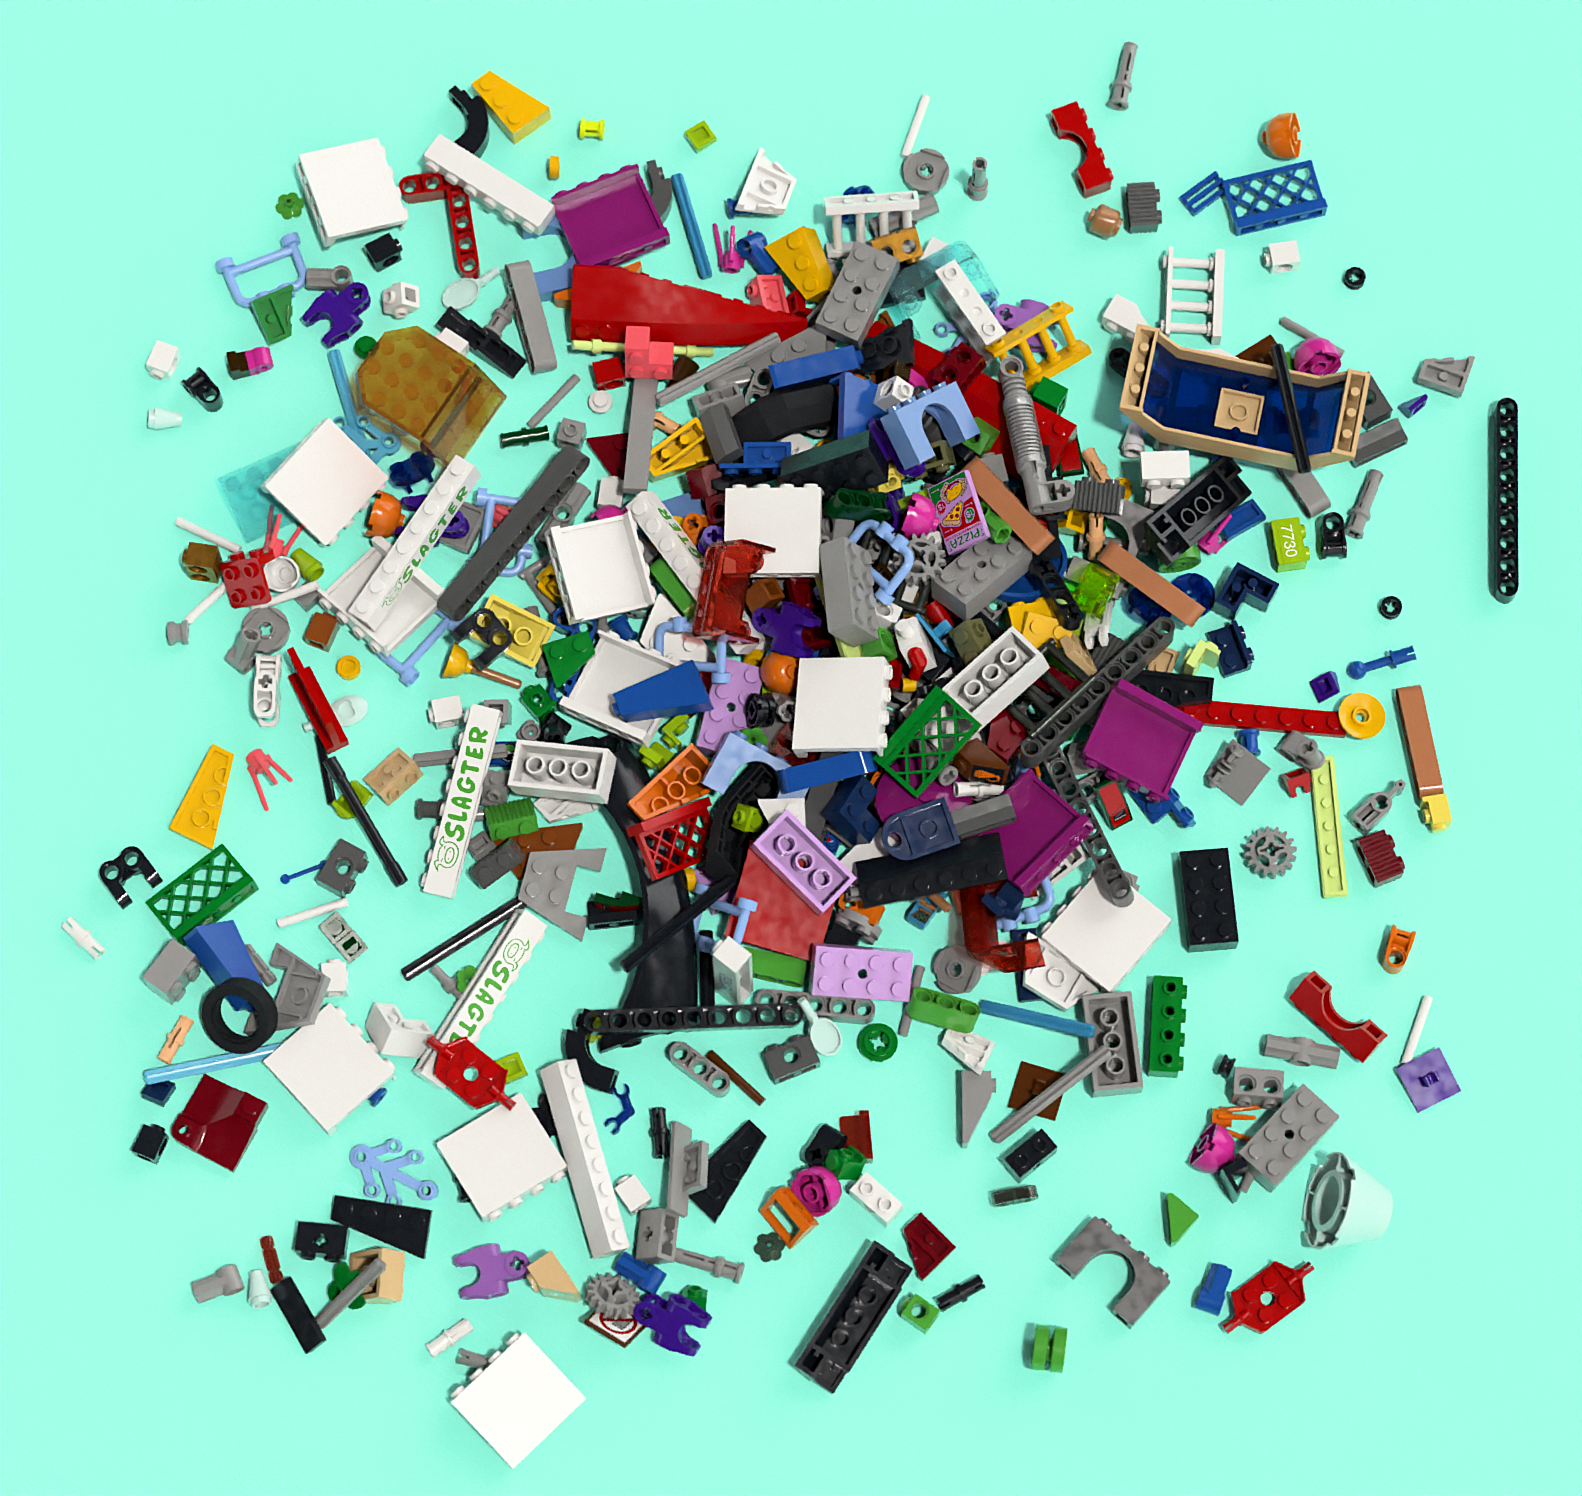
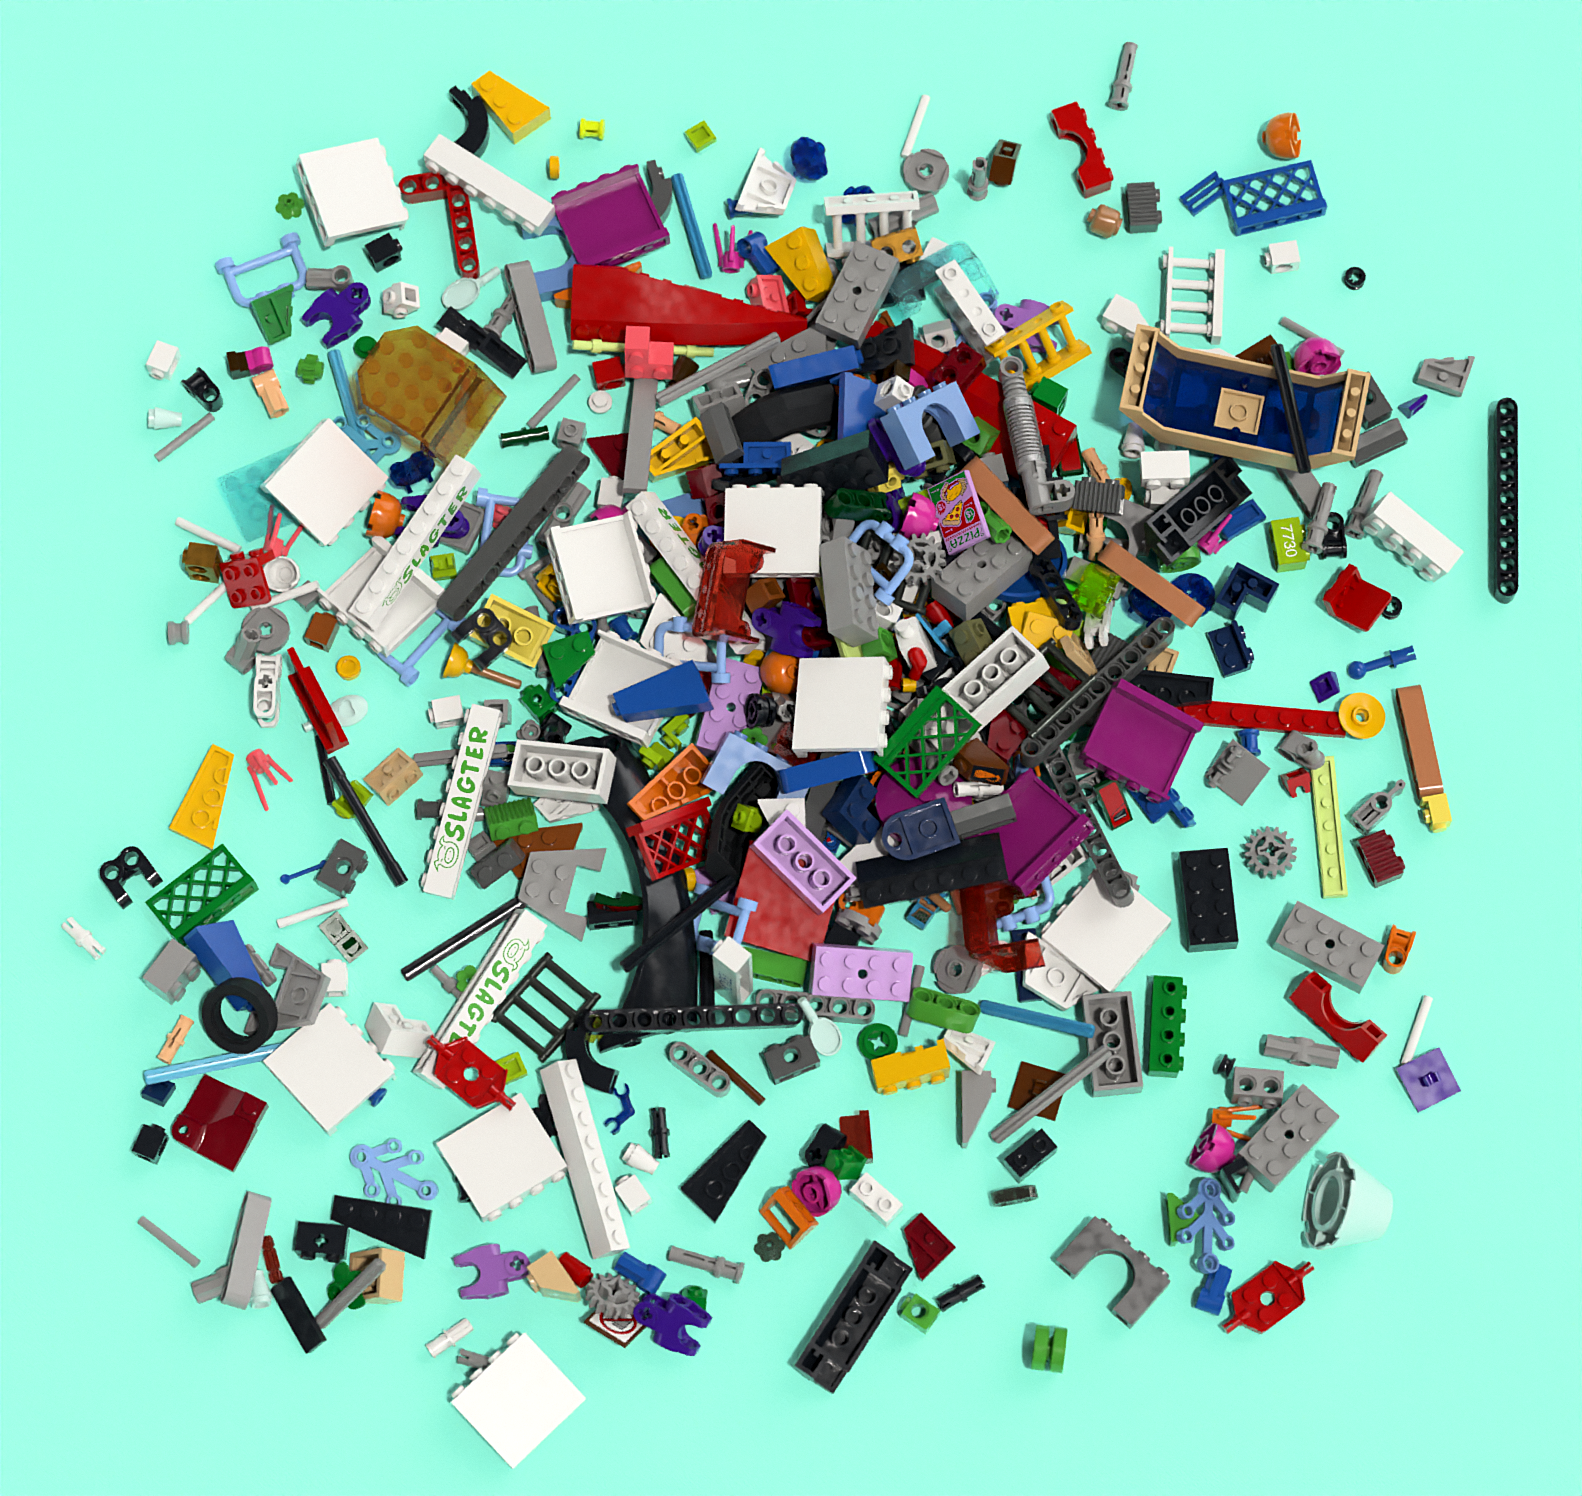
lime cone [291,548,324,582] -> none
light grey brick [636,1208,679,1265] -> none
light grey bracket [667,1121,709,1218] -> none
dark blue slope [981,881,1024,921] -> none
yellowish green bracket [1181,640,1221,675] -> none
none -> light grey bar [137,1216,201,1268]
none -> light grey bar [154,412,215,462]
none -> light grey beam [220,1191,272,1310]
none -> light nougat piece [251,369,289,418]
none -> bright green gear [297,354,324,384]
none -> lime tile [430,553,457,581]
none -> pearl dark grey bar [491,952,601,1063]
none -> red cone [558,1252,594,1288]
none -> white cone [622,1142,660,1175]
none -> clear blue plate [790,137,828,181]
none -> yellow wedge [871,1038,950,1096]
none -> white brick [920,318,957,352]
none -> reddish brown slope [989,139,1022,186]
none -> medium blue plant [1177,1178,1236,1274]
none -> light grey brick [1273,900,1385,994]
none -> light grey pin [1302,482,1337,554]
none -> red bracket [1322,563,1392,632]
none -> white brick [1360,491,1464,583]

